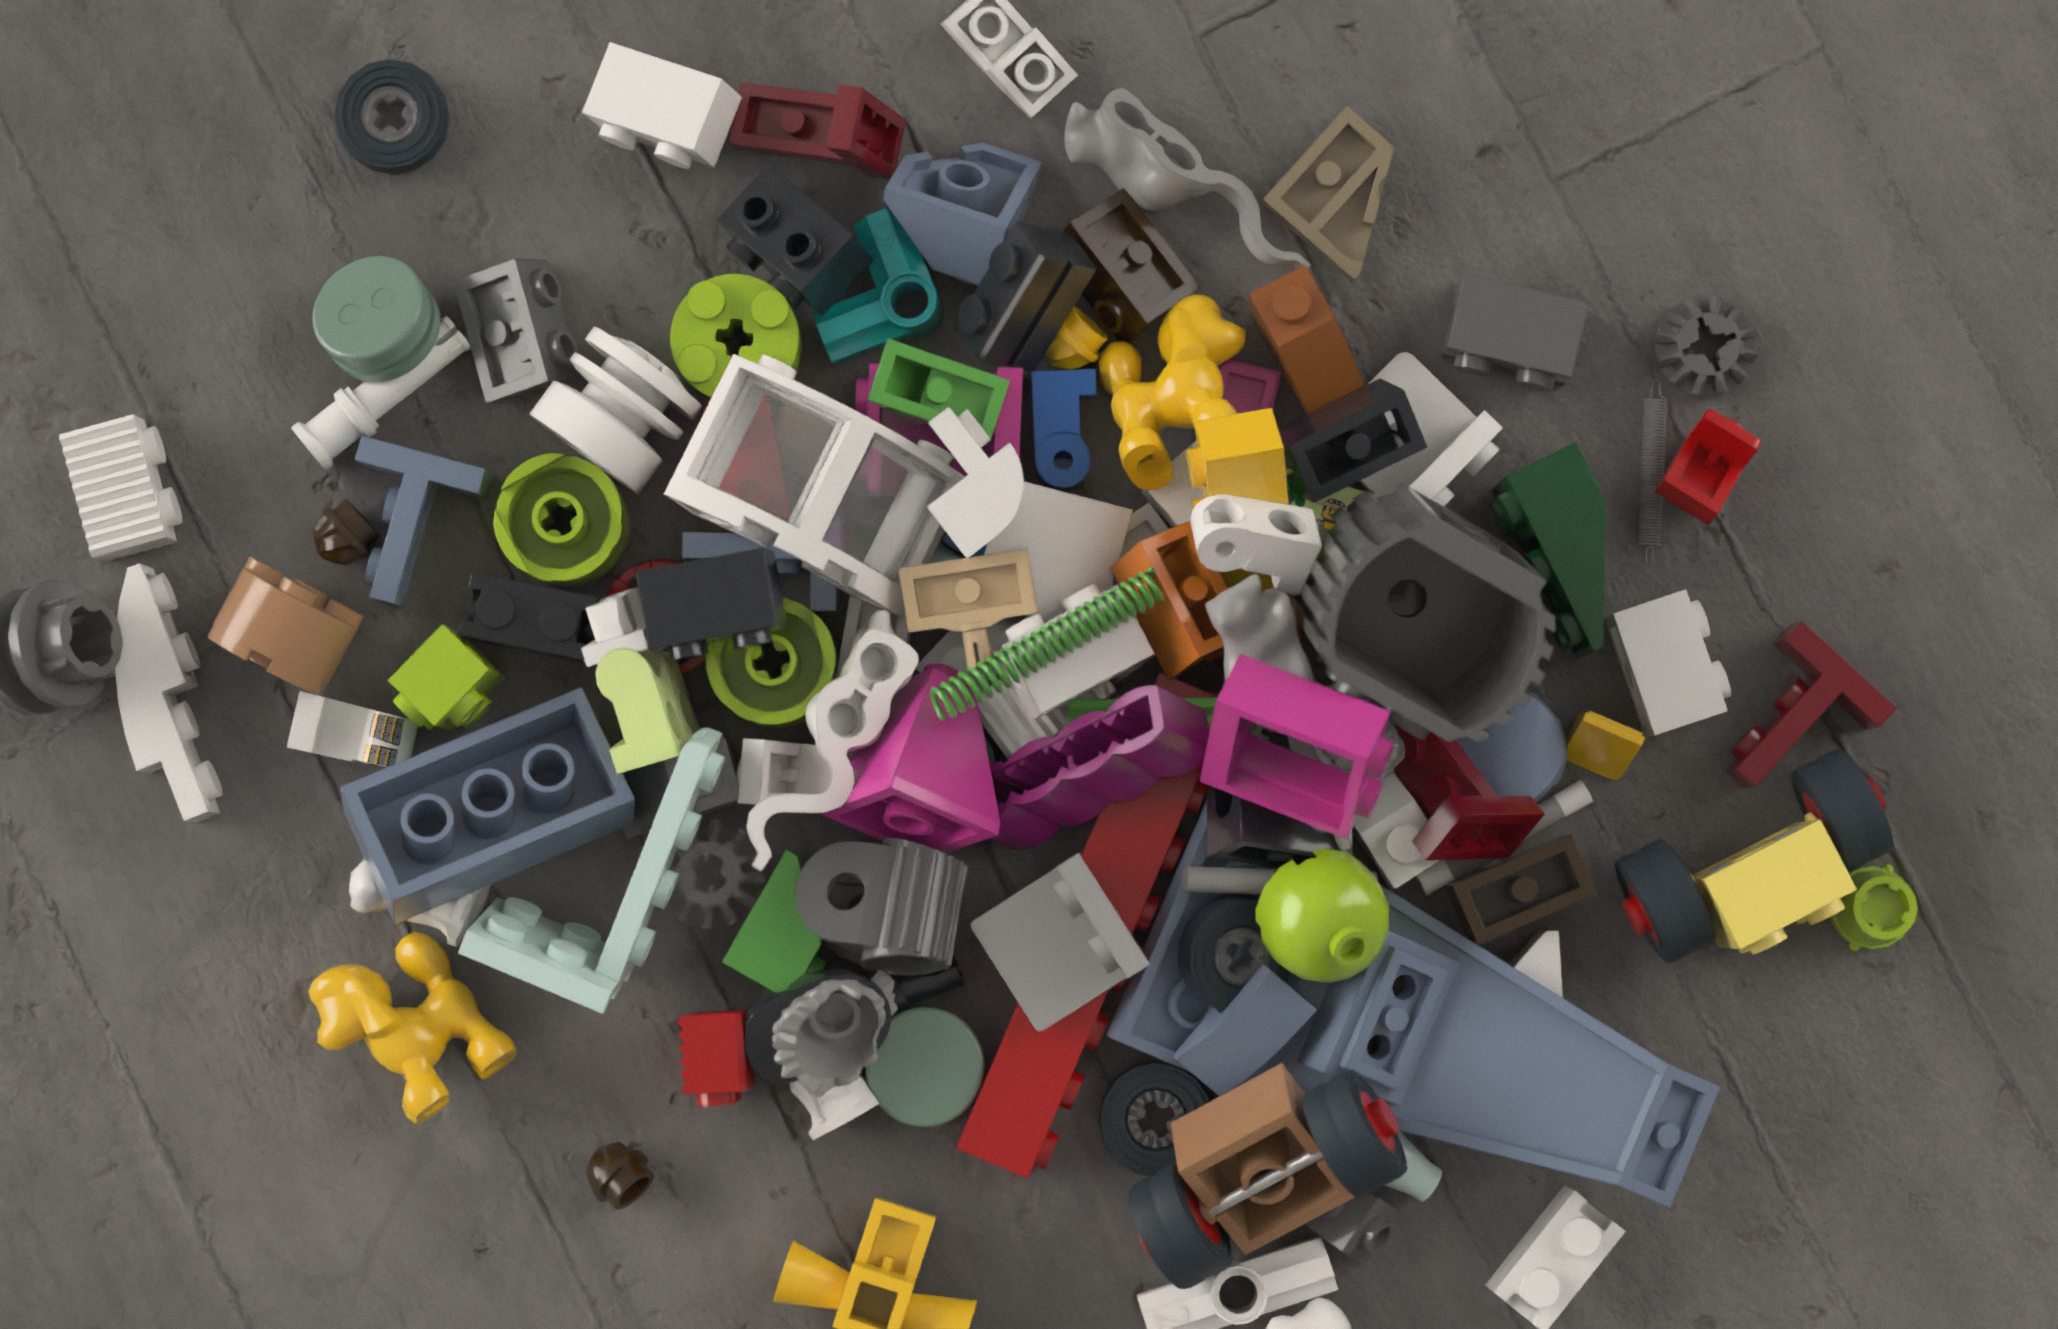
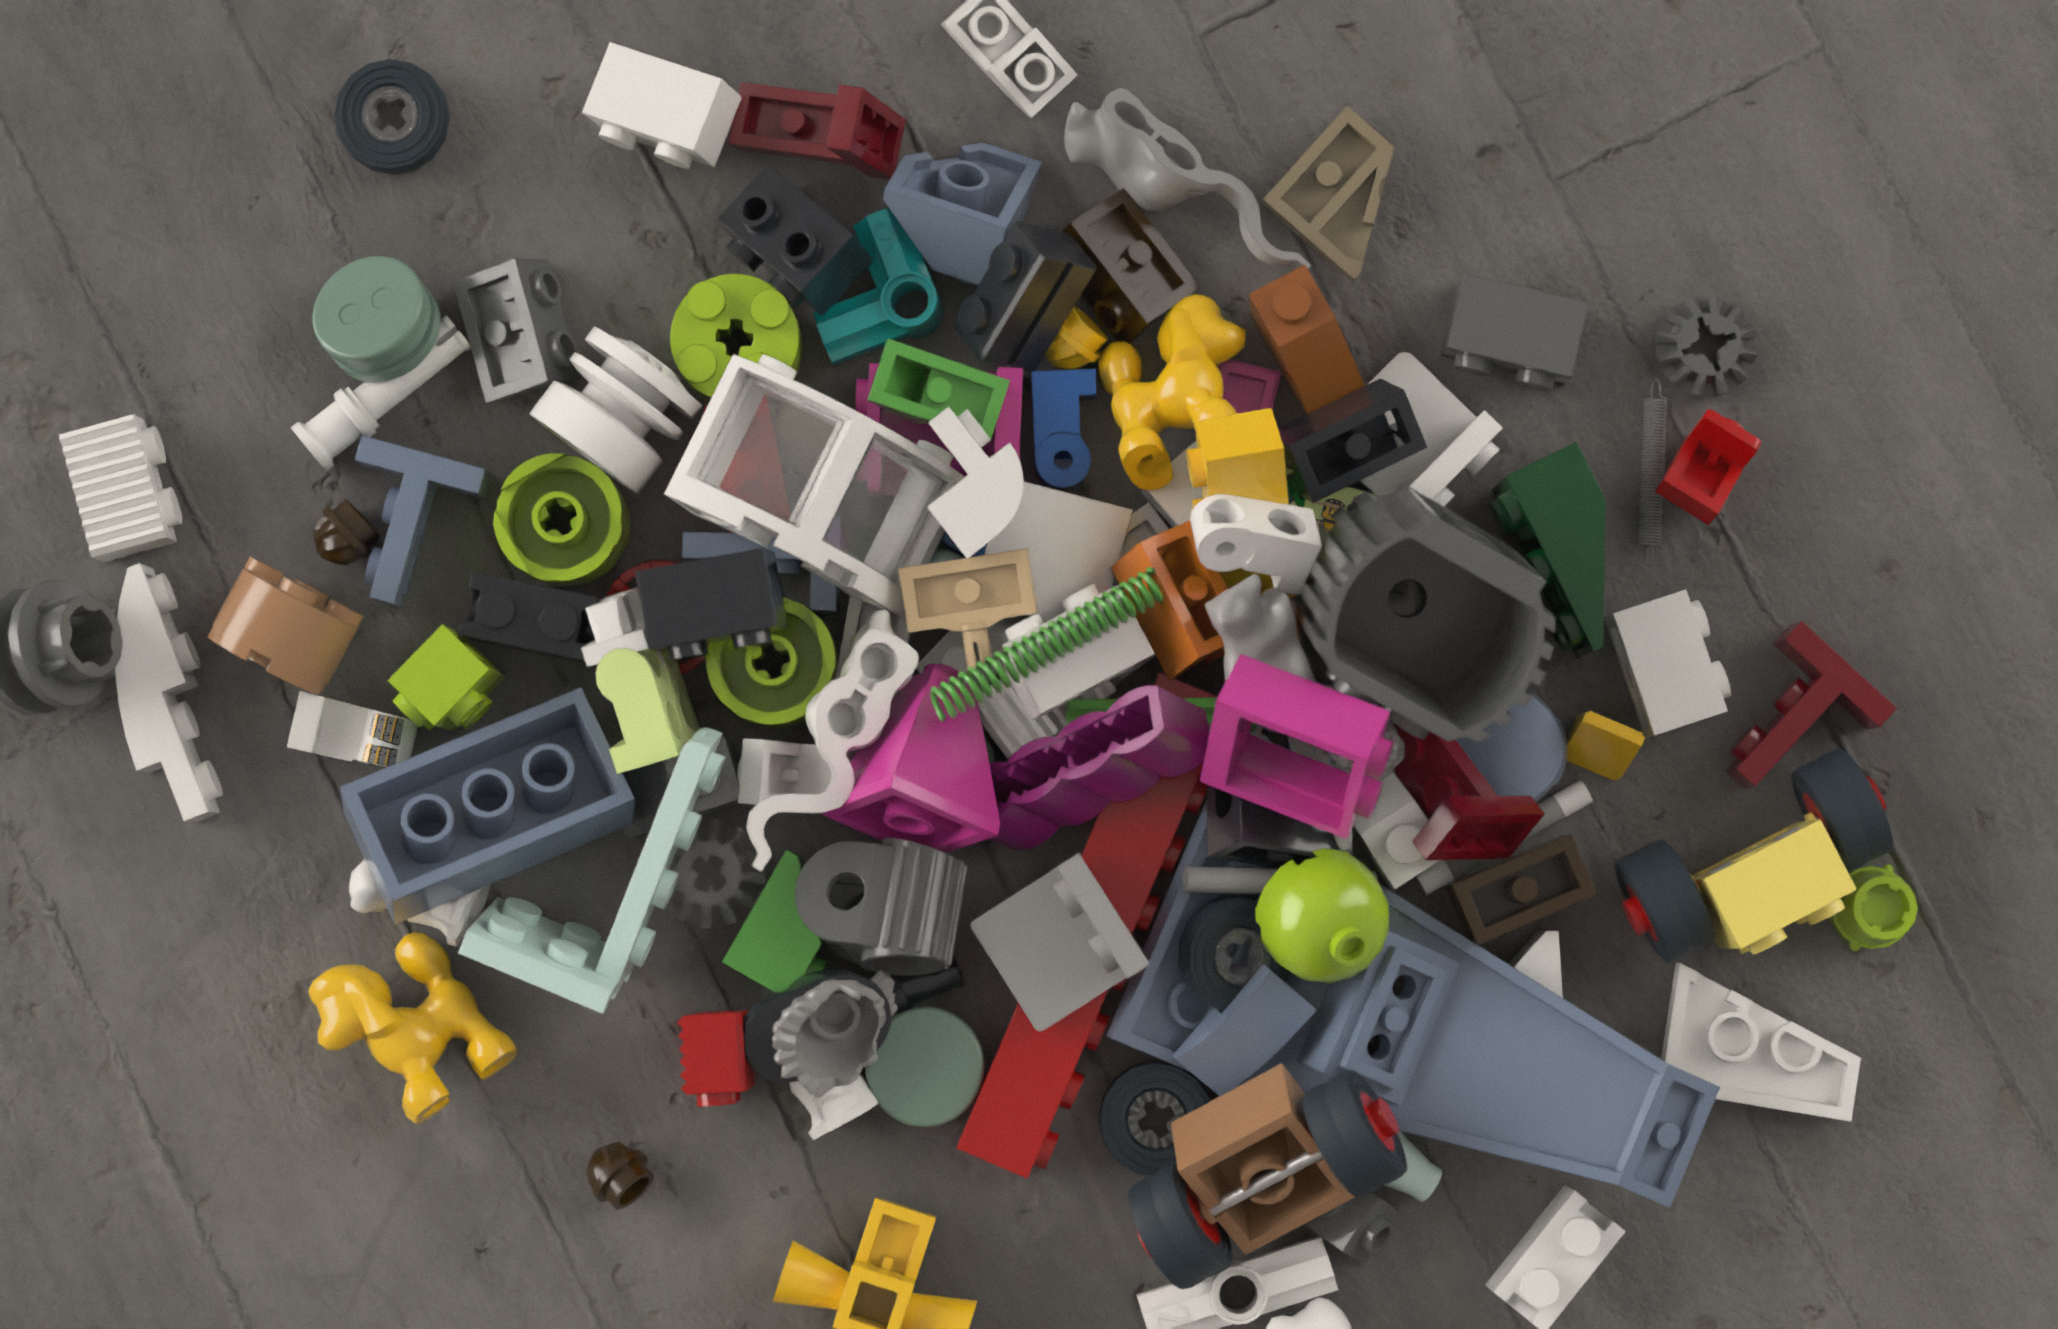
none -> white wing [1661,962,1861,1122]

